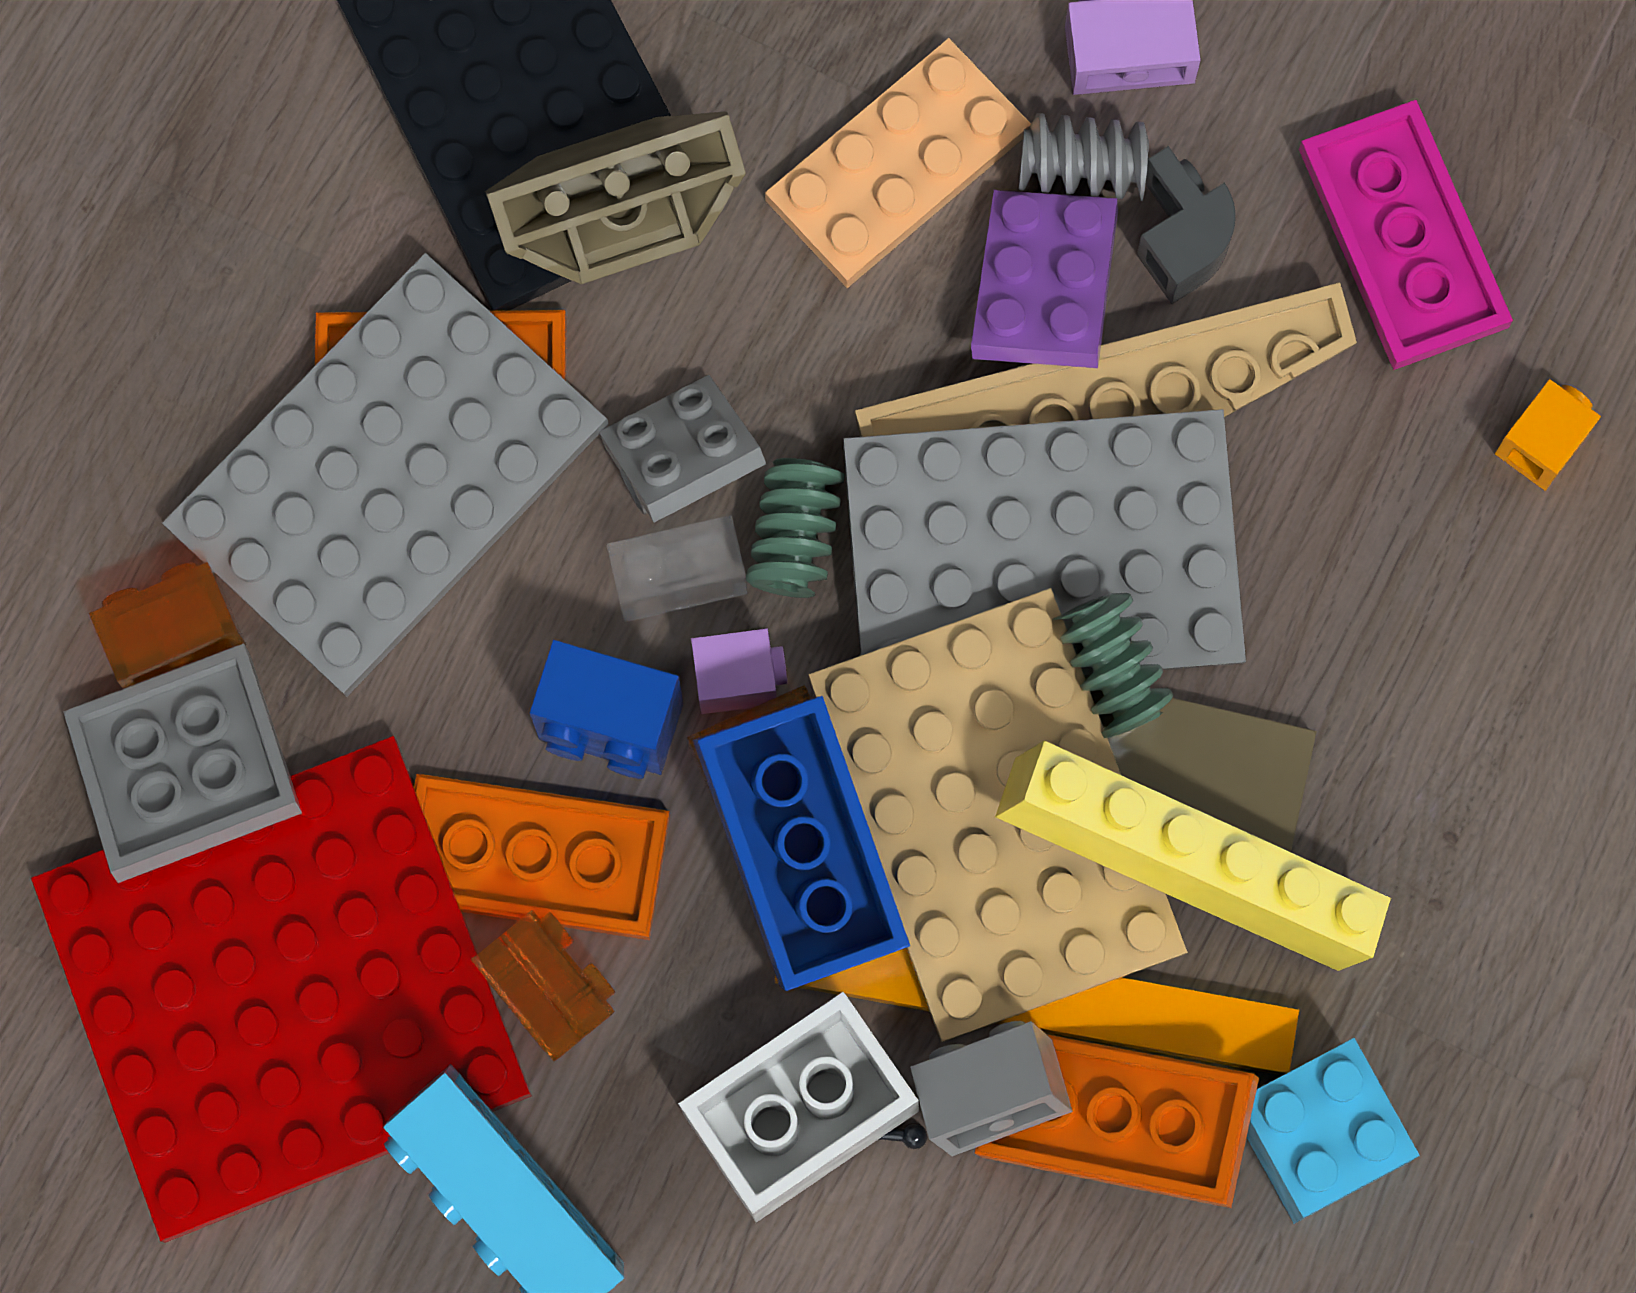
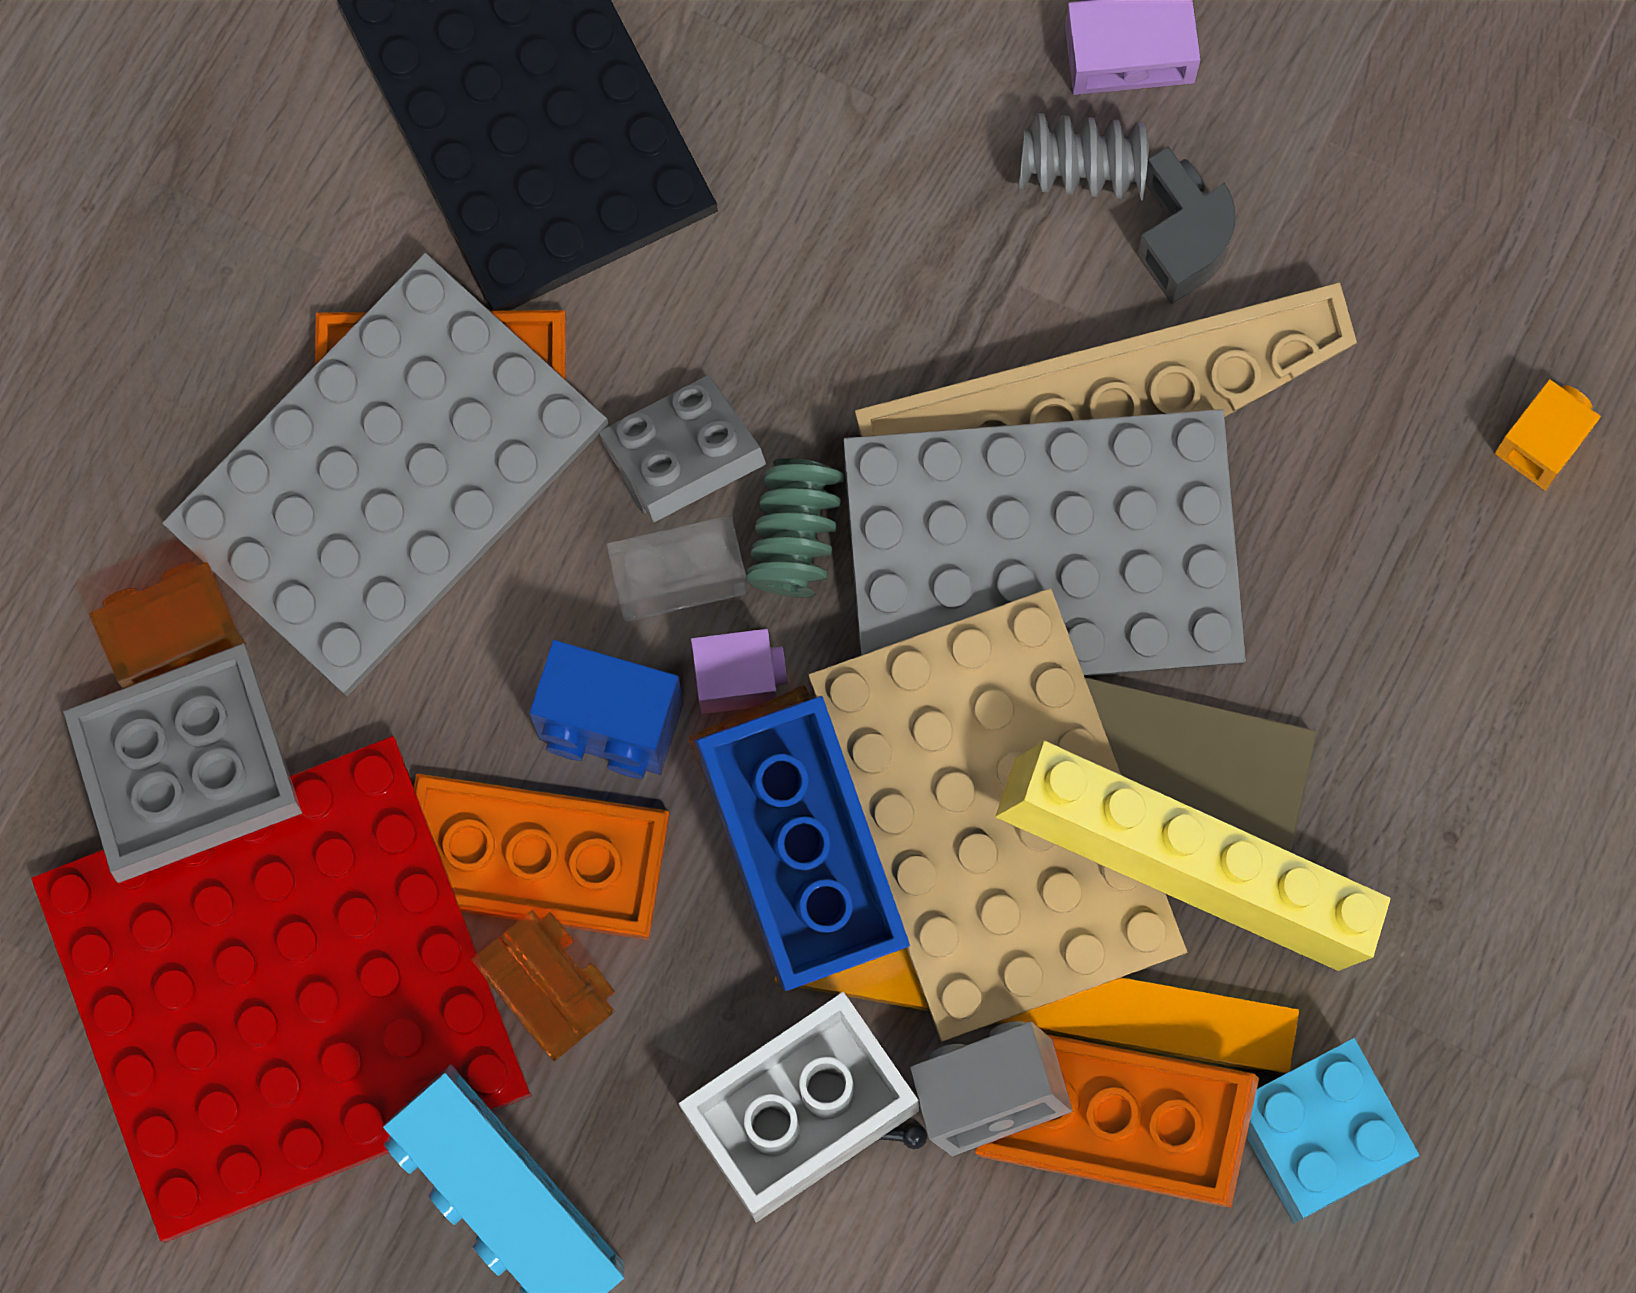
dark tan wedge [485,112,746,284] -> none
light nougat plate [765,38,1031,288] -> none
medium lavender plate [971,190,1118,368] -> none
sand green piece [1053,593,1173,738] -> none
dark pink plate [1299,100,1513,370] -> none

